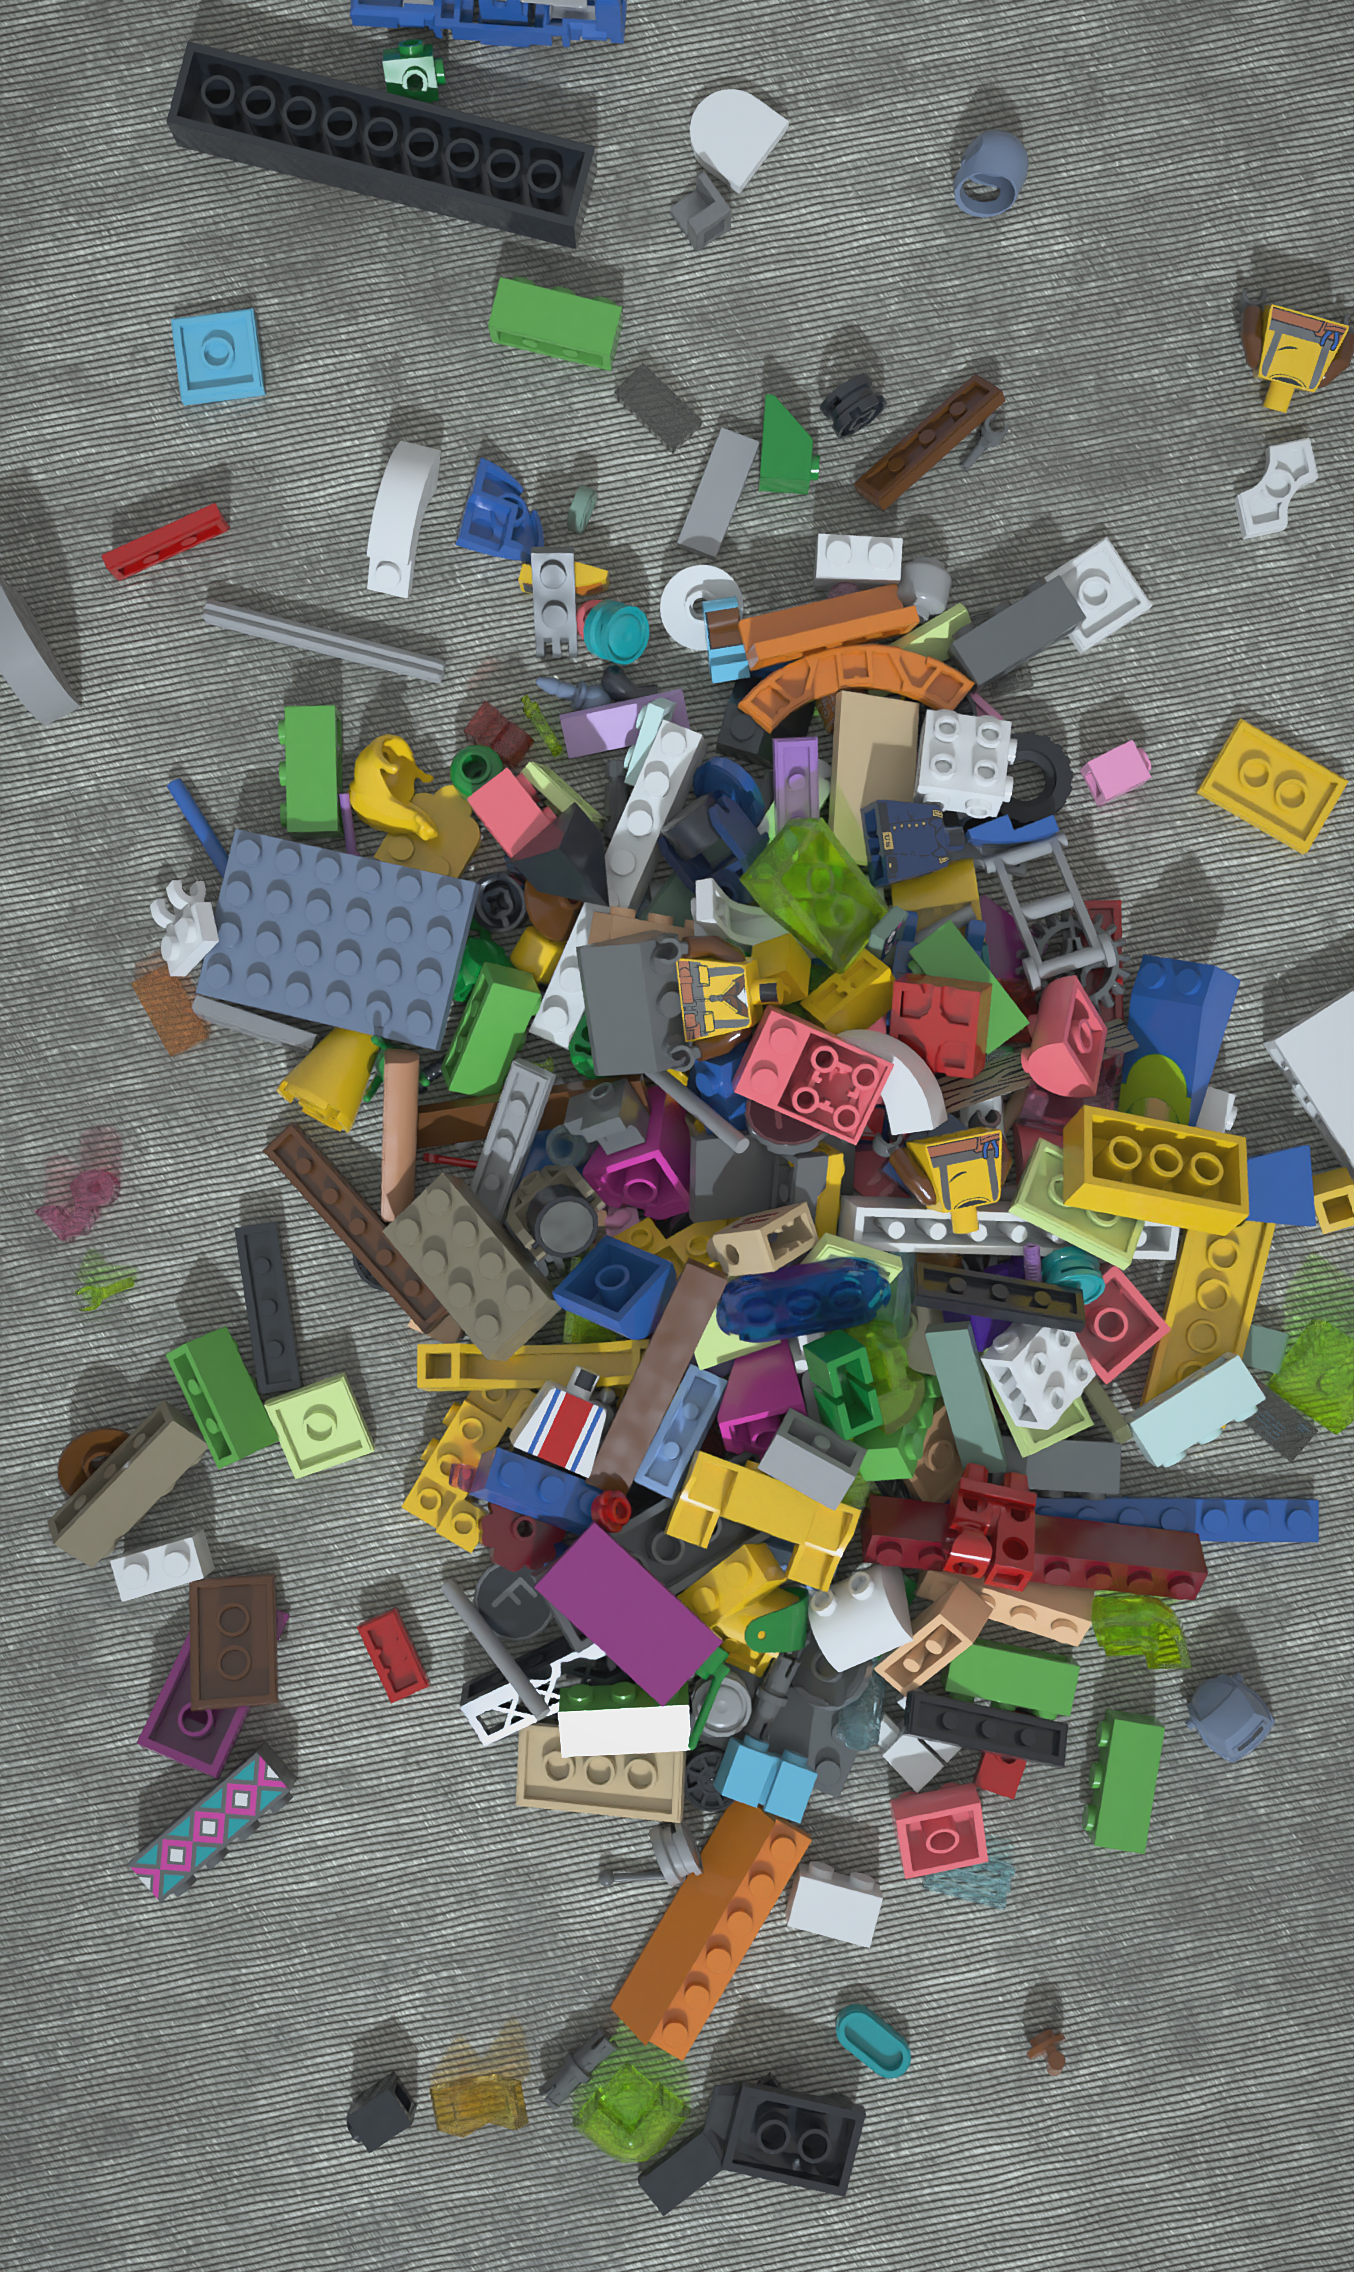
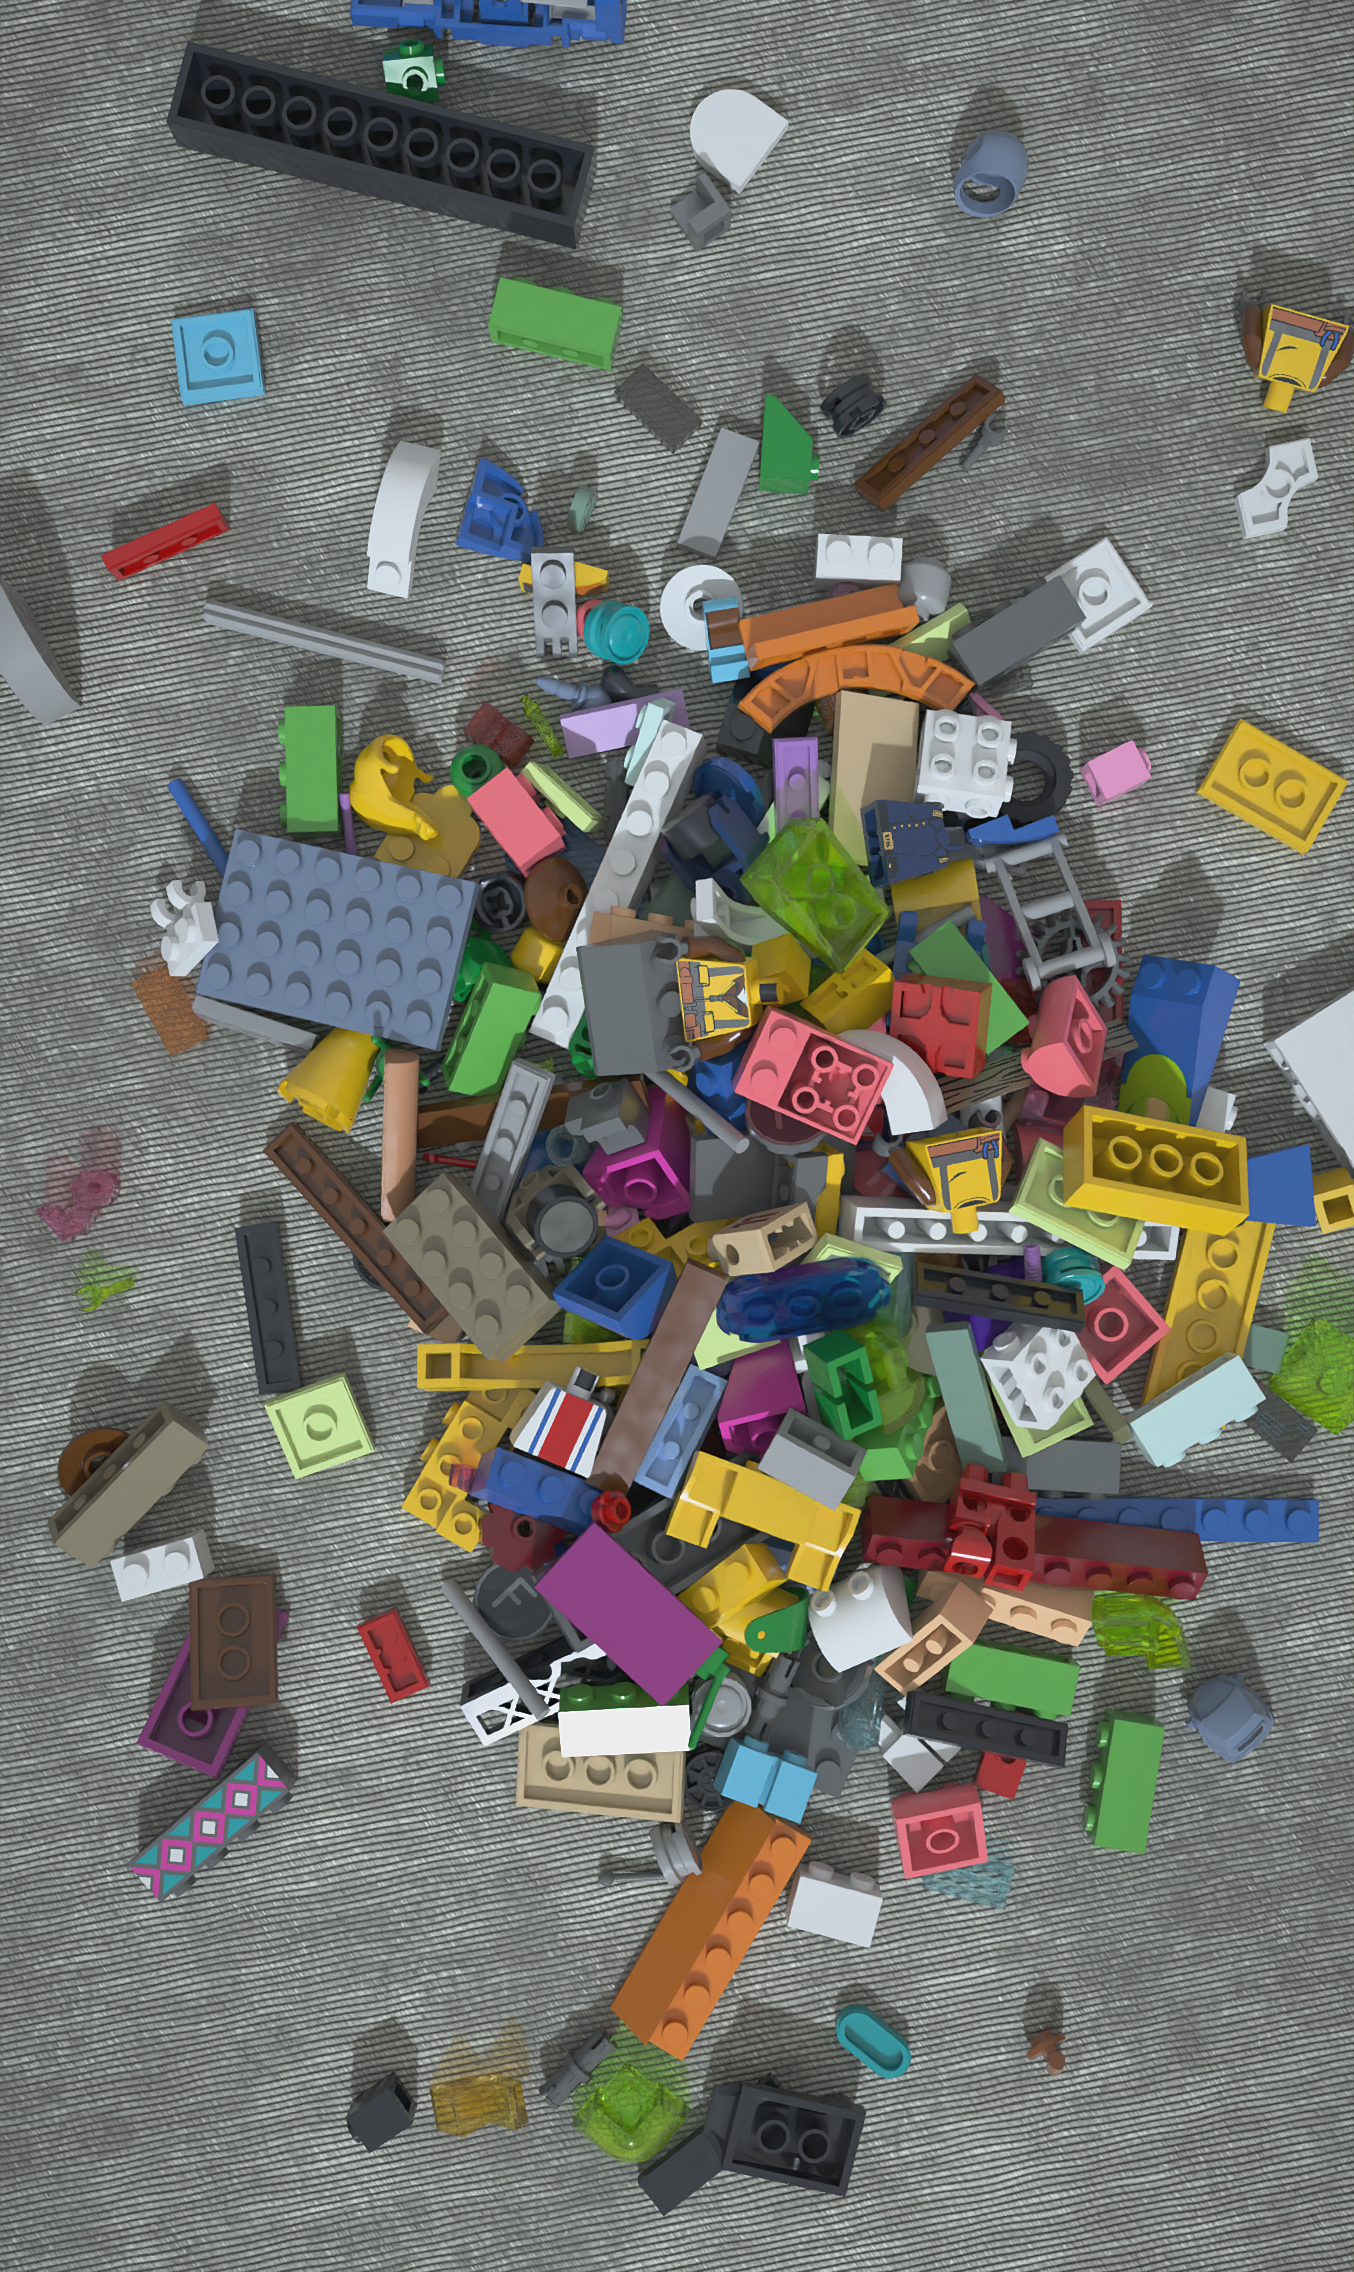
bright green brick [165,1326,279,1469] -> none
black slope [510,802,610,907] -> none
sand green tile [867,905,908,961] -> none

